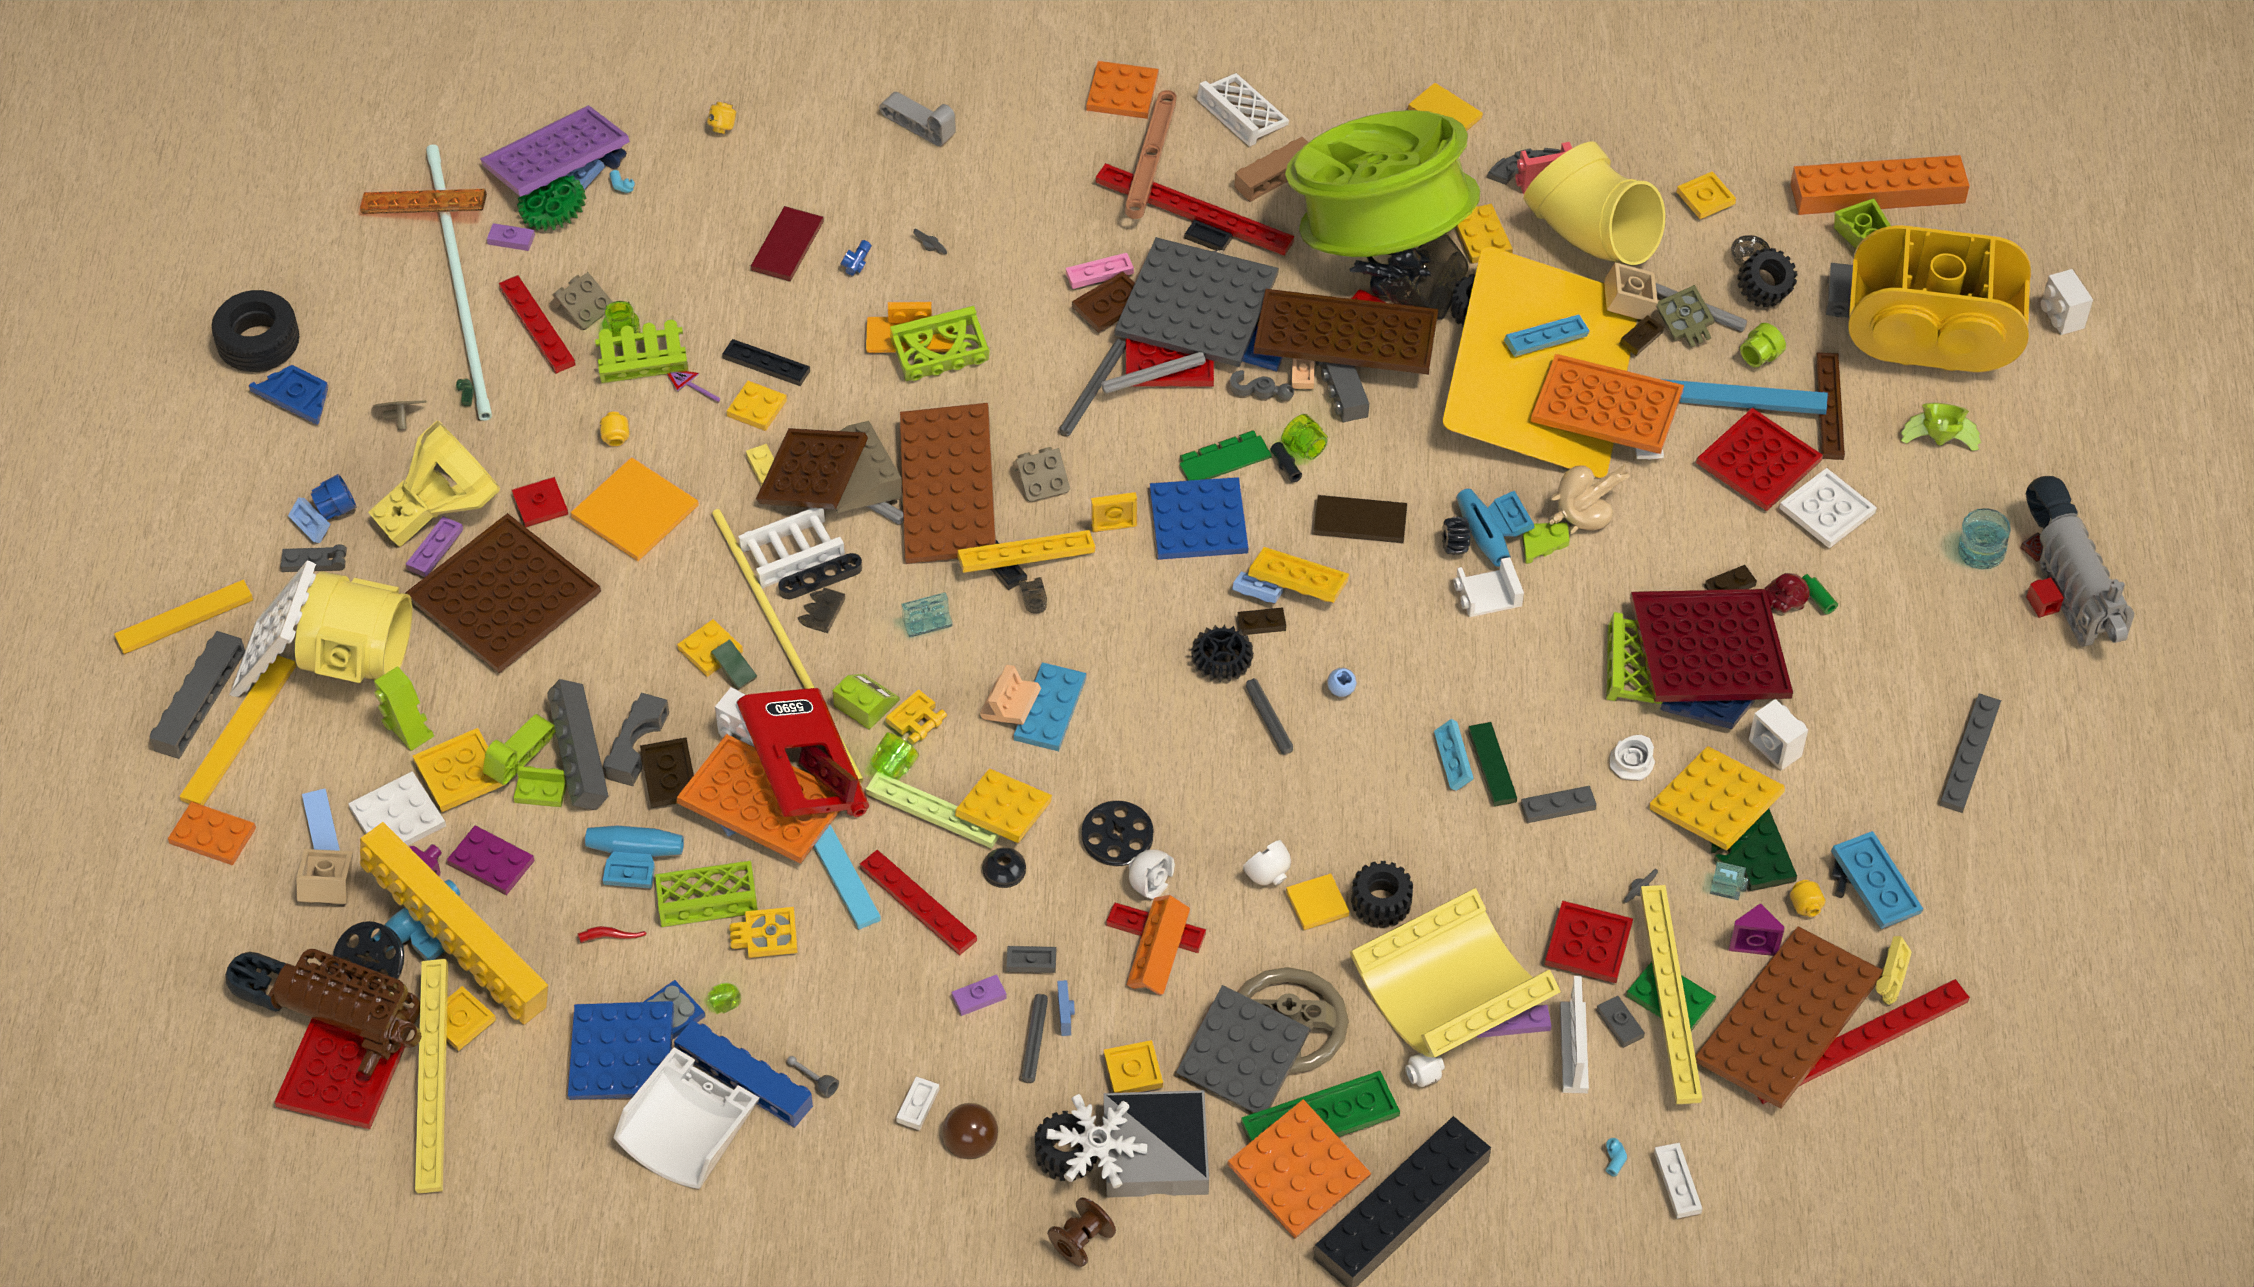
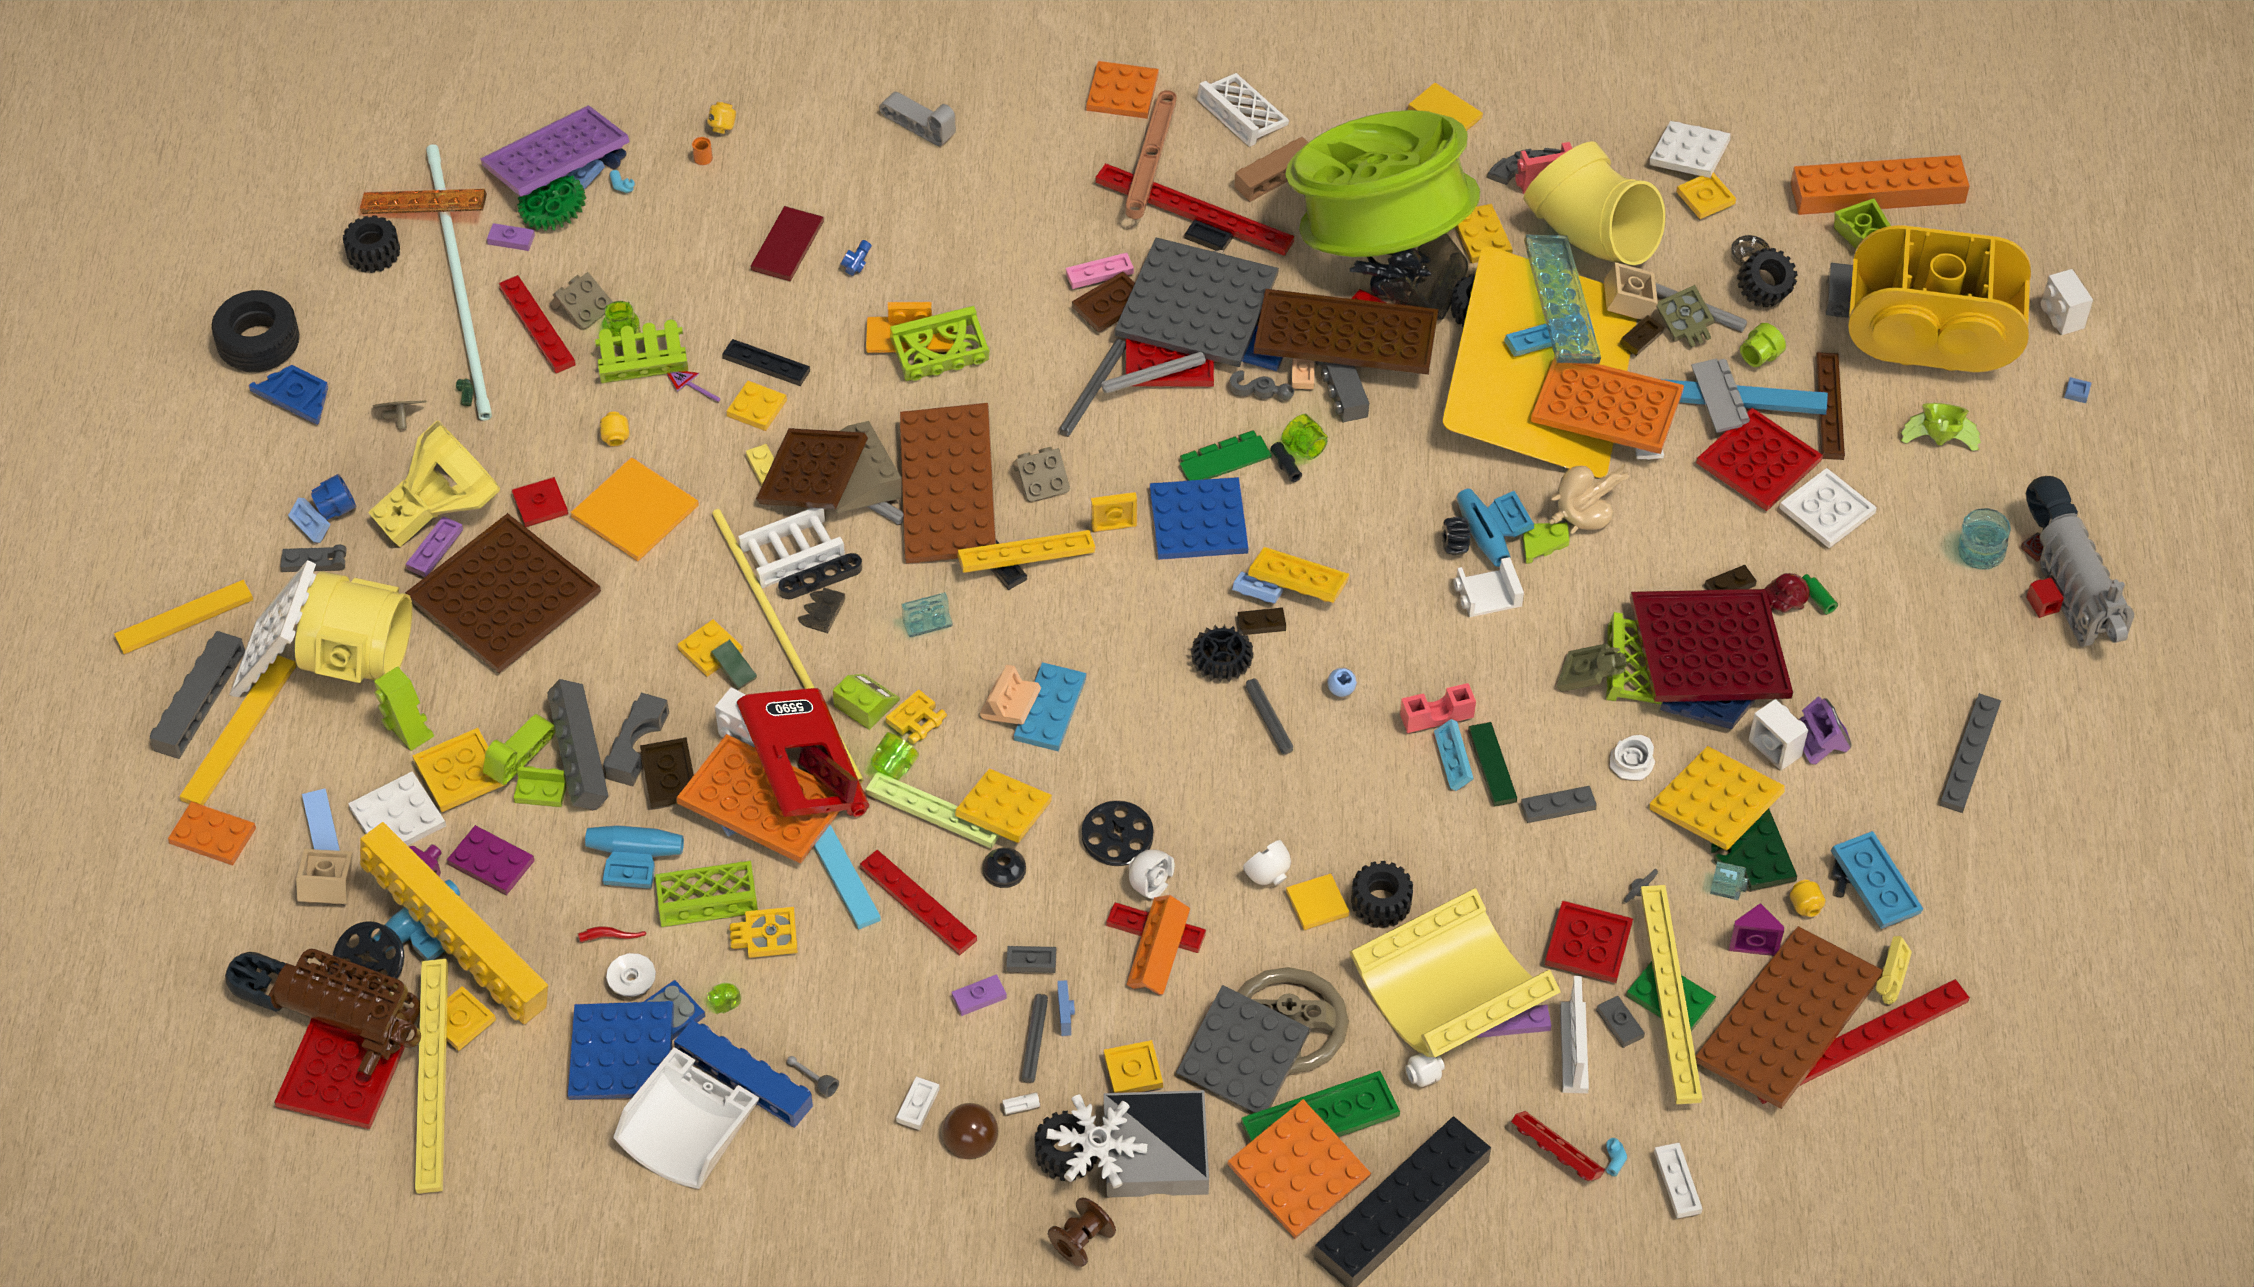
dark grey piece [913,228,947,255] -> none
clear smoke plate [1018,577,1047,614] -> none
dark brown tile [1314,495,1407,543] -> none
none -> black tyre [343,215,400,273]
none -> white dish [606,953,656,997]
none -> orange beam [692,137,713,165]
none -> white piece [1002,1092,1040,1115]
none -> coral arch [1400,683,1476,733]
none -> red plate [1511,1111,1605,1181]
none -> clear light blue plate [1524,235,1601,364]
none -> olive plate [1557,643,1627,692]
none -> white plate [1650,121,1731,178]
none -> light grey windscreen [1691,358,1750,433]
none -> medium lavender piece [1799,696,1852,765]
none -> medium blue tile [2064,377,2091,403]

